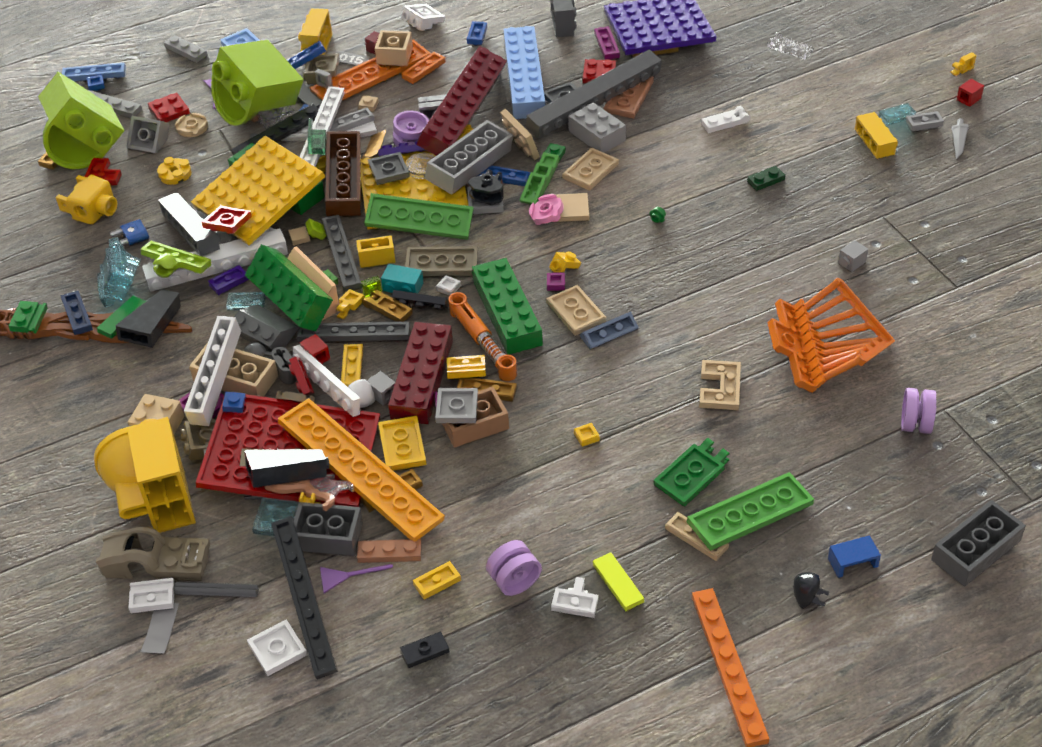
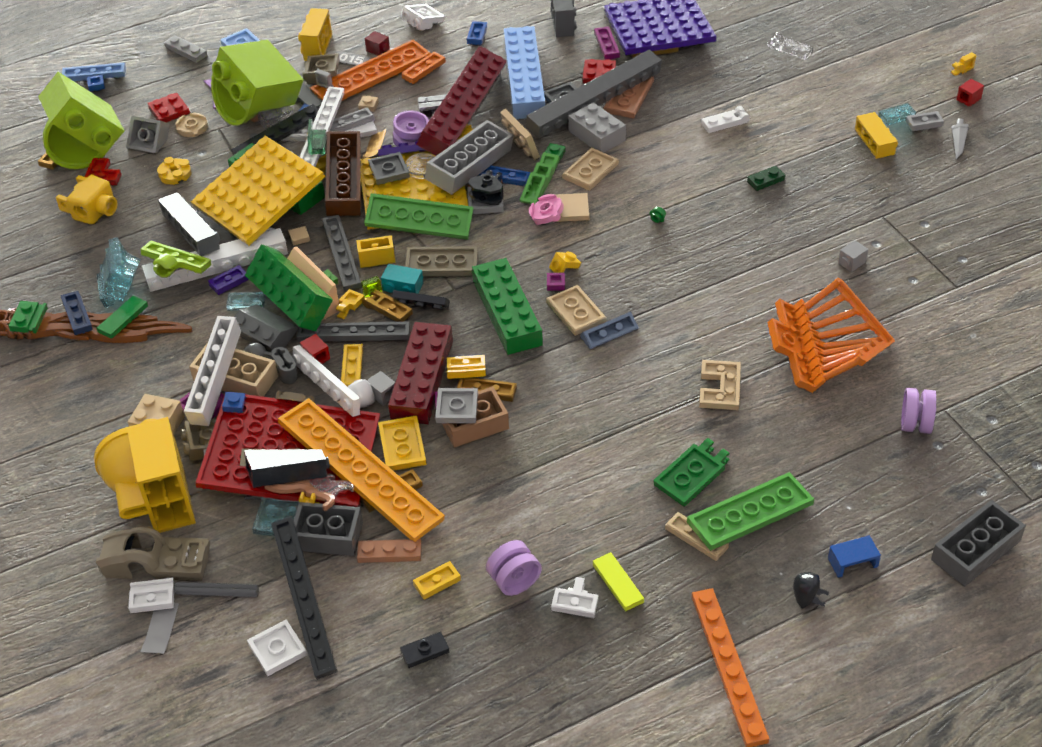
light grey plate [89,90,142,118] -> none
blue piece [110,219,149,247] -> none
black slope [116,289,181,348] -> none
red plate [202,206,252,234] -> none
blue tile [287,41,326,69] -> none
red plate [289,357,315,396] -> none
lime plate [305,218,326,240] -> none
medium lavender piece [320,564,393,593] -> none
tan brick [375,30,413,66] -> none
white tile [436,275,461,296] -> none
orange piece [448,292,517,381] -> none
yellow tile [574,423,600,447] -> none

